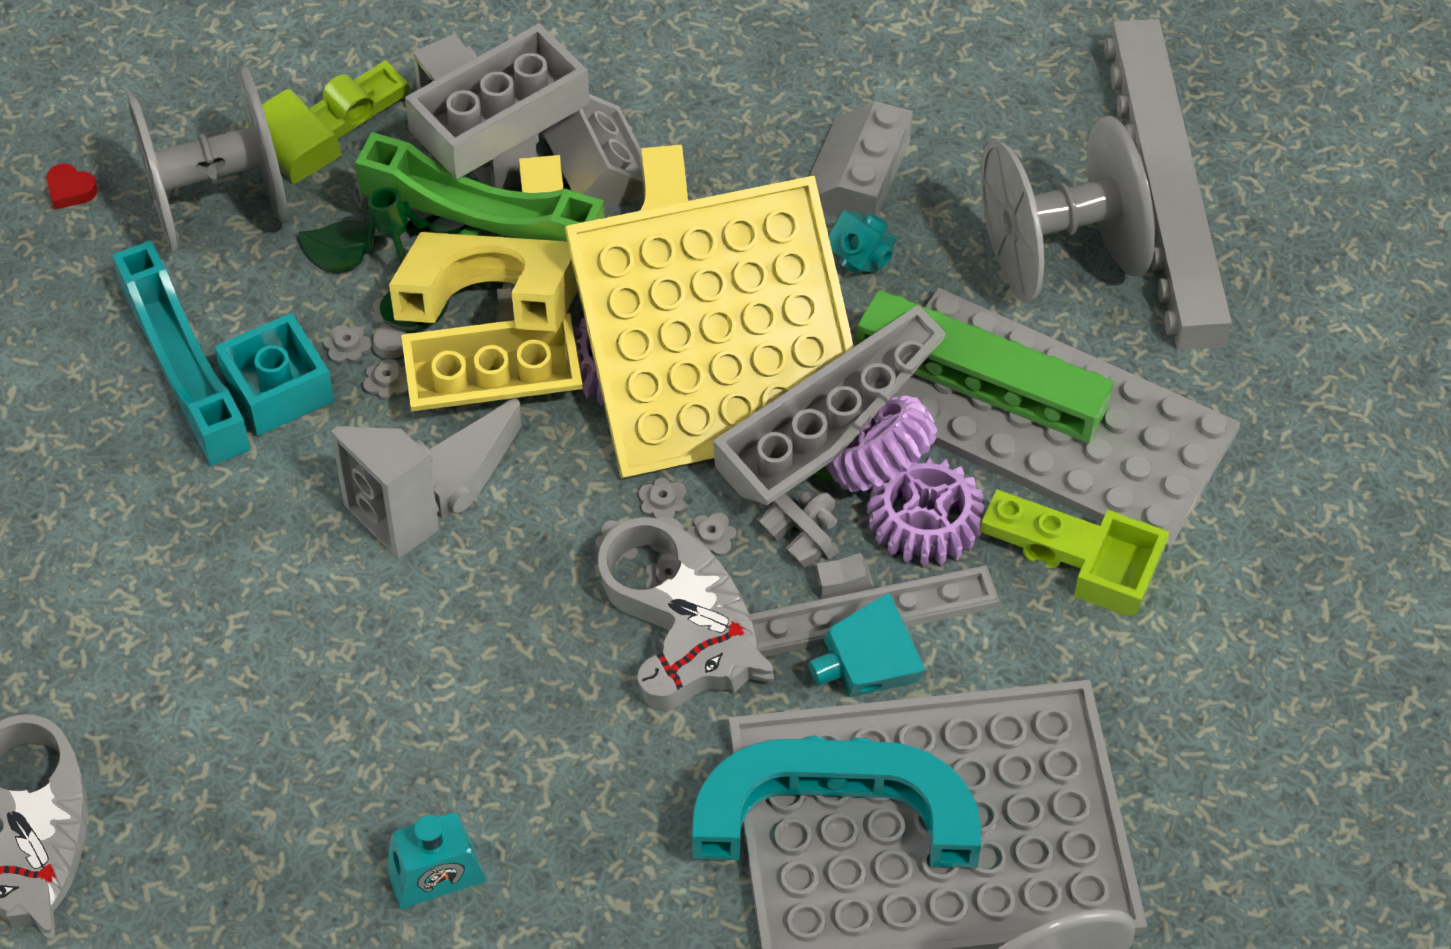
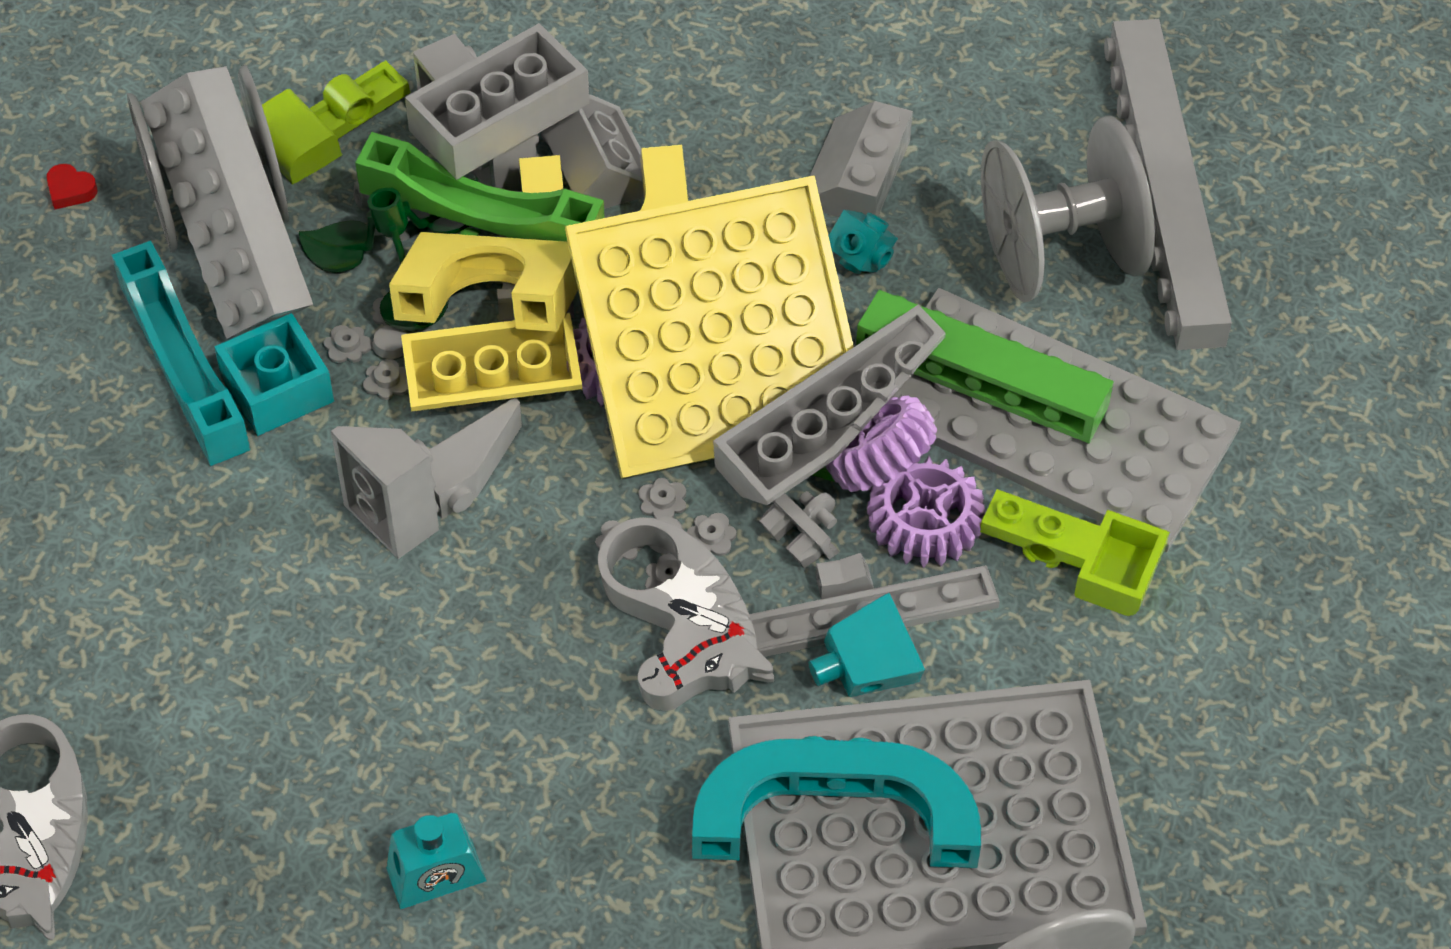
none -> light grey brick [140,66,313,339]

